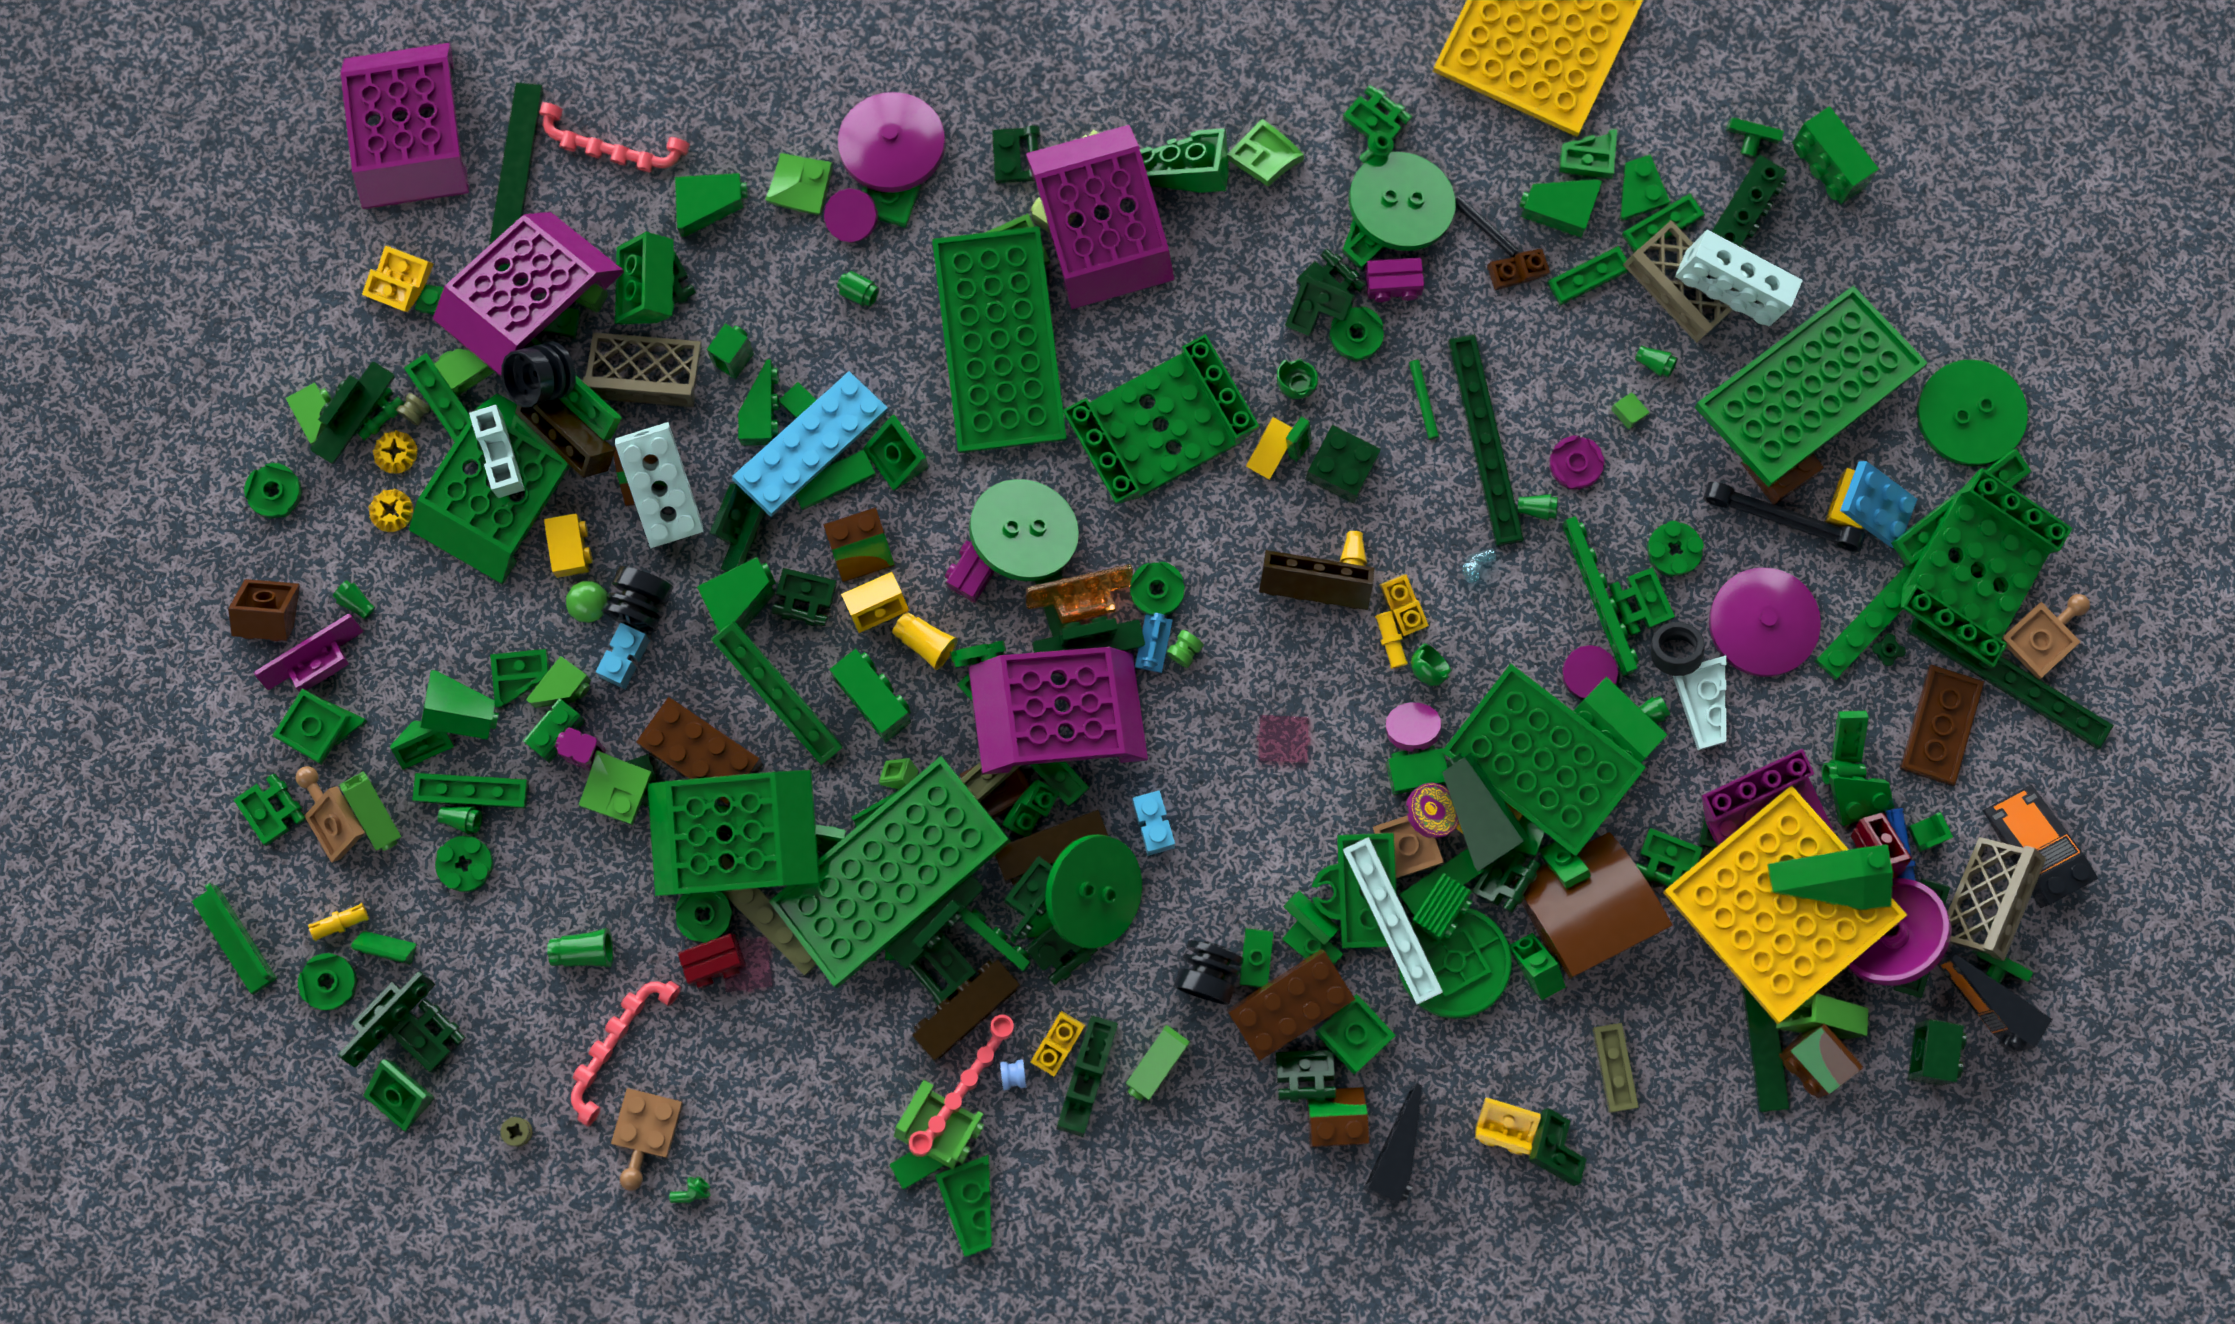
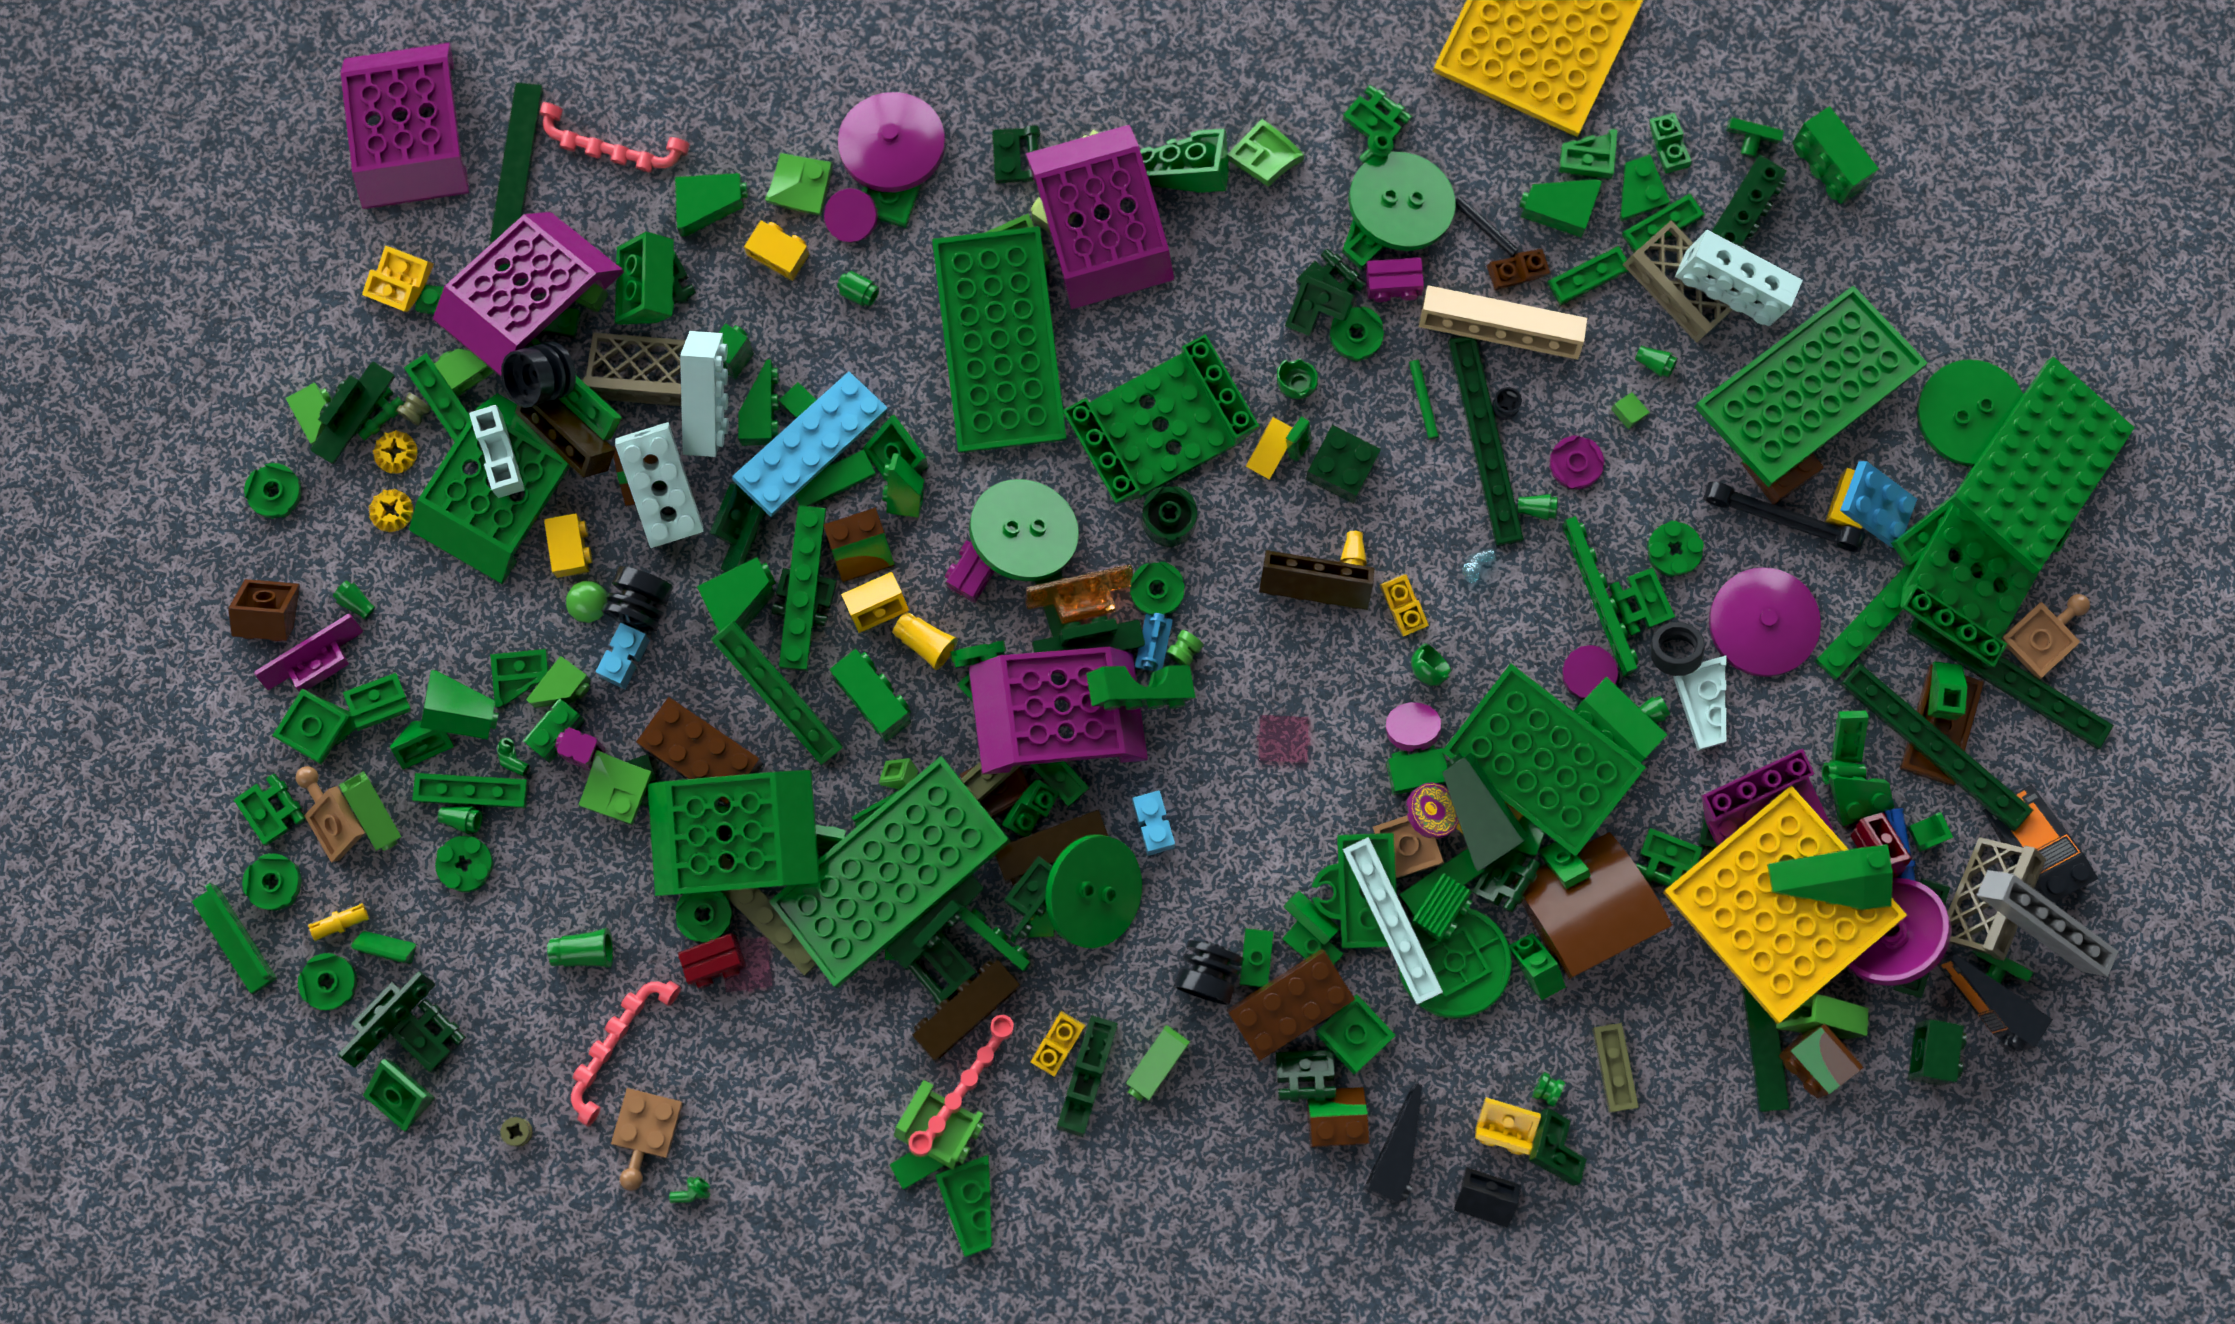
light blue wheel [1000,1059,1026,1090] -> none
dark green plate [1025,926,1098,986] -> none
yellow pin [1375,611,1408,669] -> none
dark green plate [1872,634,1906,666] -> none
none -> green plate [242,853,302,911]
none -> green plate [343,673,411,731]
none -> green arm [497,738,529,776]
none -> light aqua brick [680,331,729,457]
none -> yellow brick [744,220,809,281]
none -> green plate [779,506,826,671]
none -> green slope [882,453,925,518]
none -> green arch [1086,665,1196,710]
none -> dark green brick [1142,486,1197,548]
none -> brick [1419,285,1587,360]
none -> black panel [1454,1167,1521,1227]
none -> black wheel [1492,387,1522,420]
none -> green wheel [1532,1072,1565,1107]
none -> green slope [1649,113,1691,174]
none -> dark green tile [1840,663,2033,832]
none -> green slope [1928,661,1967,720]
none -> green plate [1949,356,2135,574]
none -> light grey brick [1977,870,2119,977]

